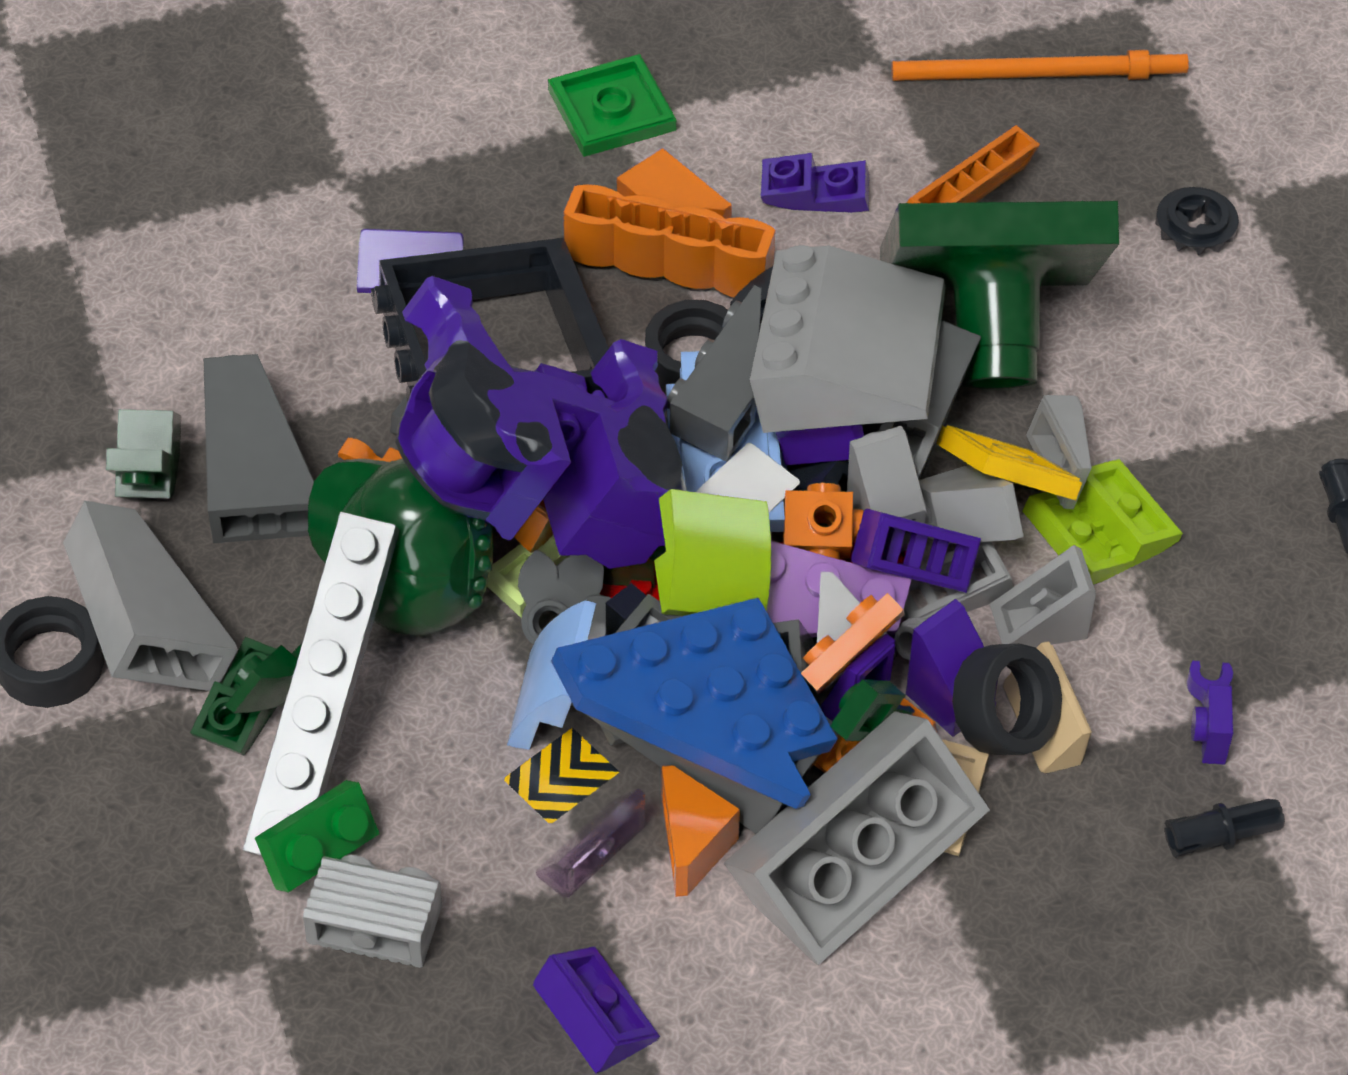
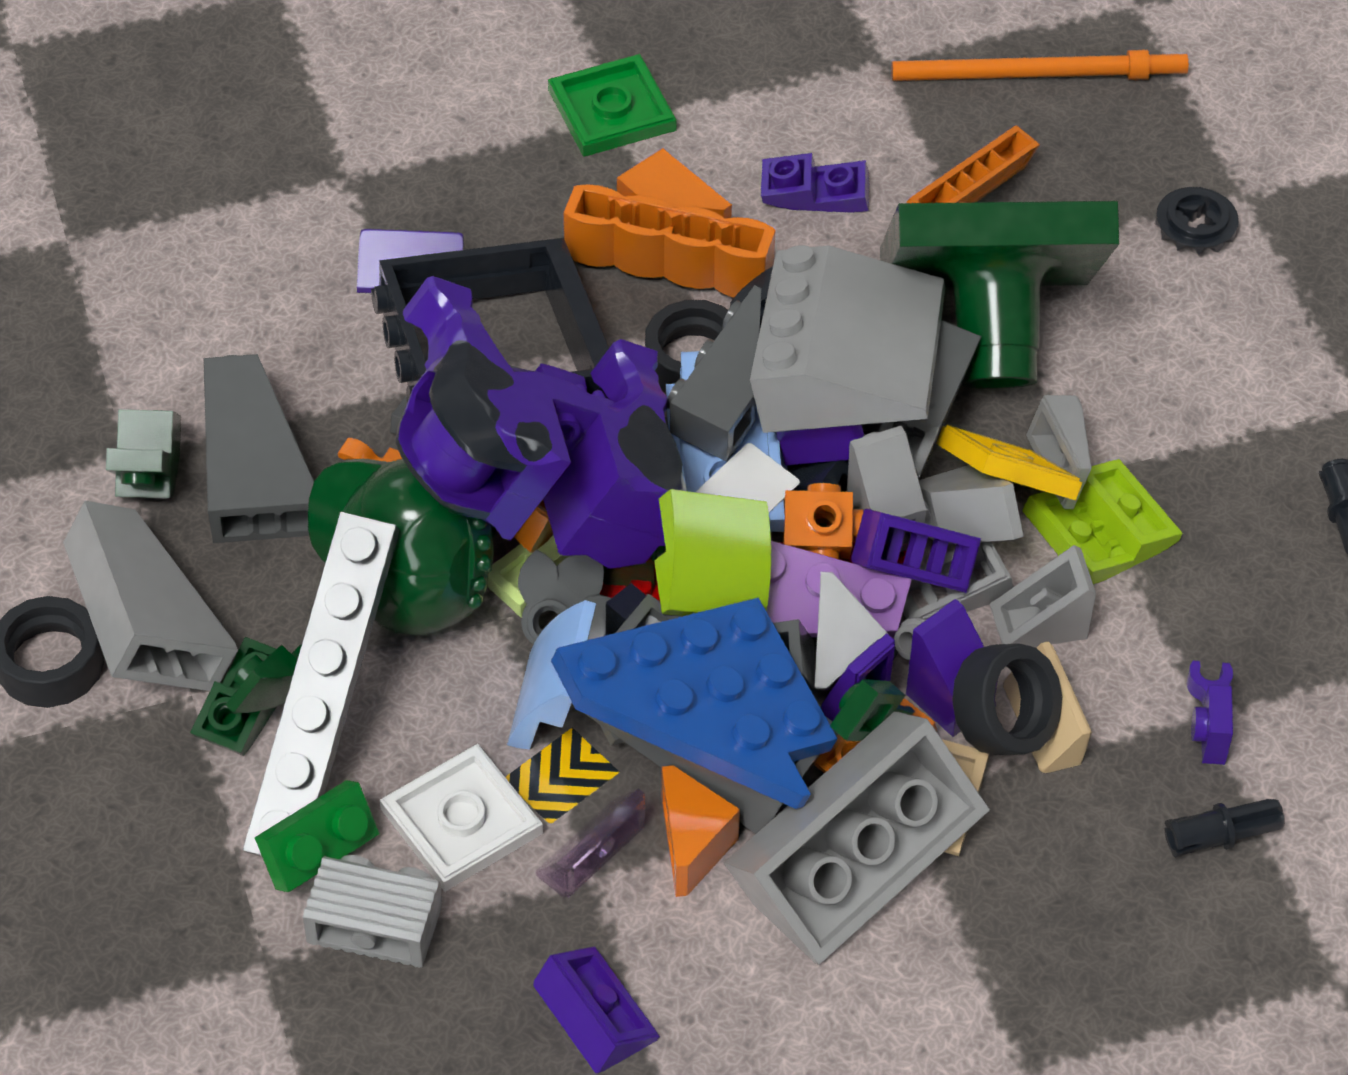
plate [801,593,905,694] -> none
none -> white tile [380,744,543,892]

